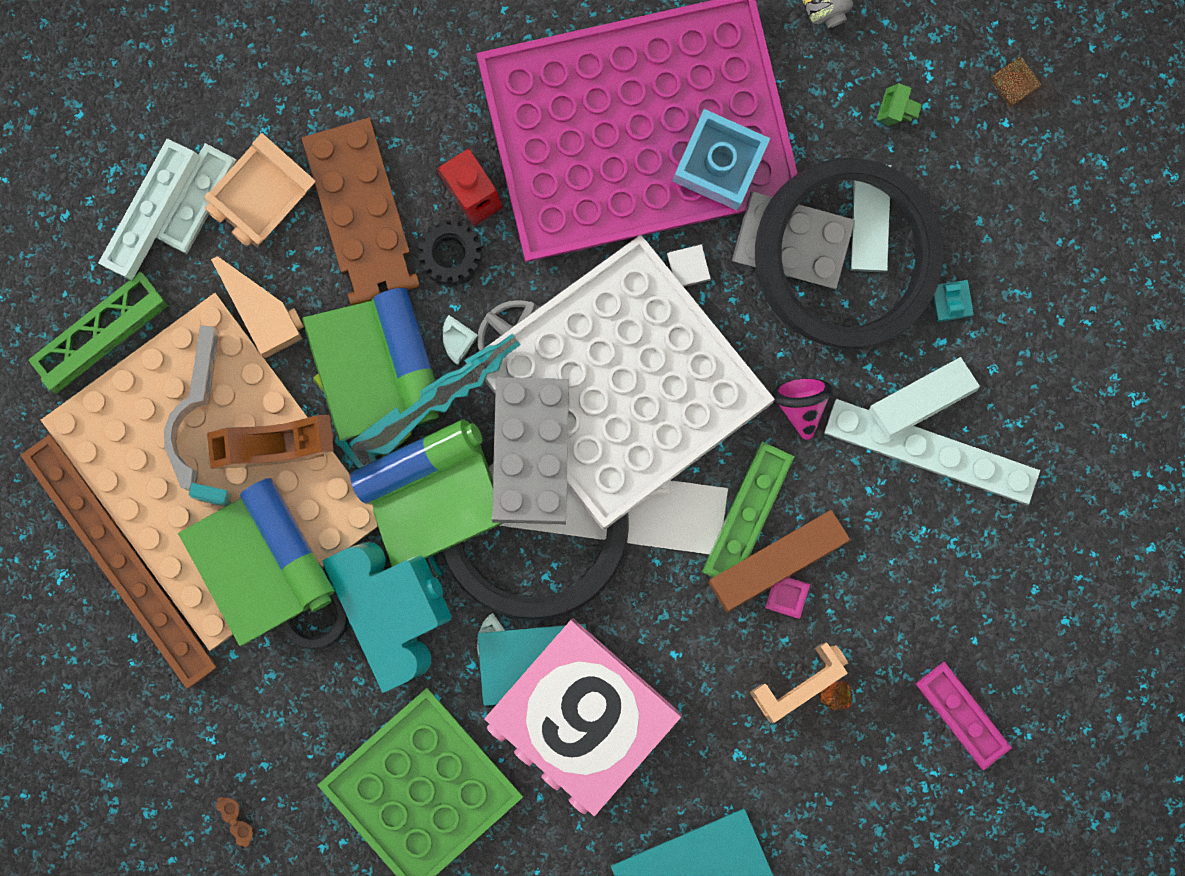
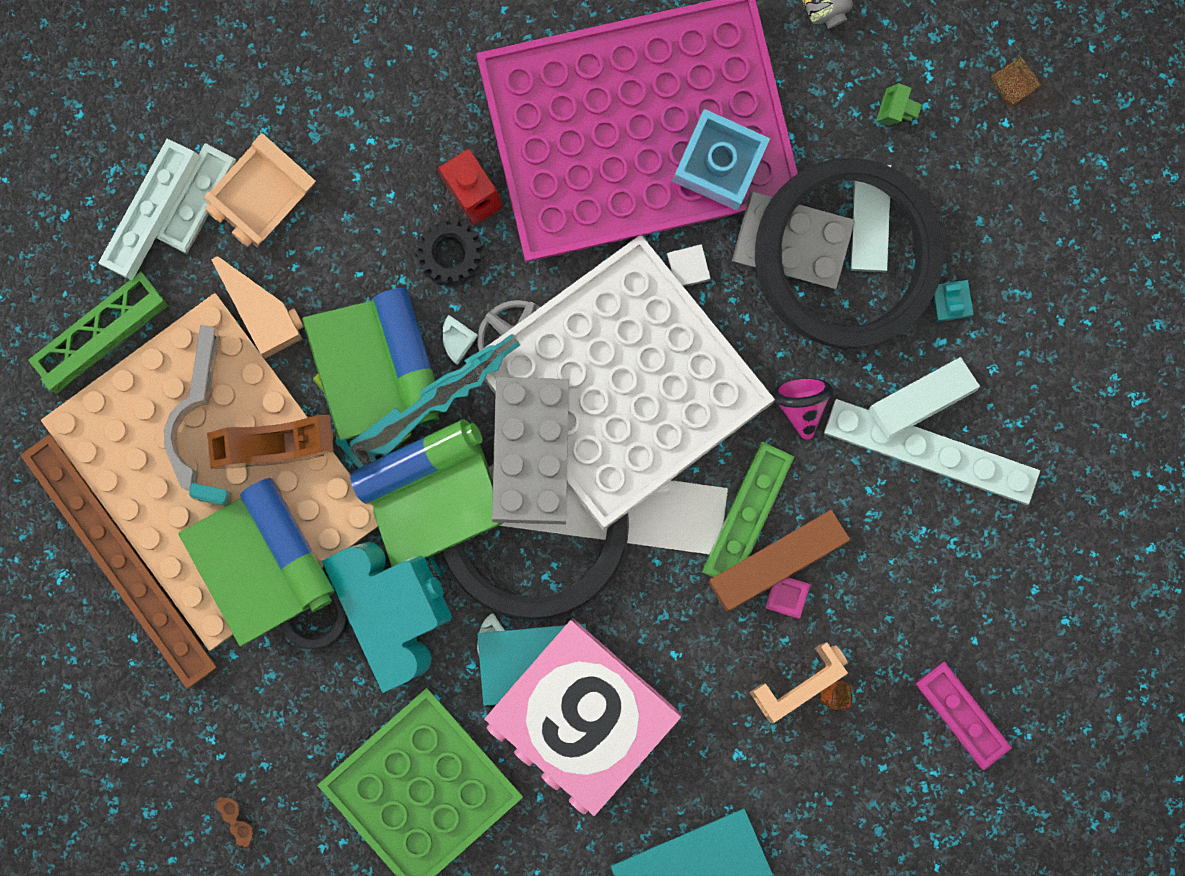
dark orange hinge [301,117,420,306] -> none

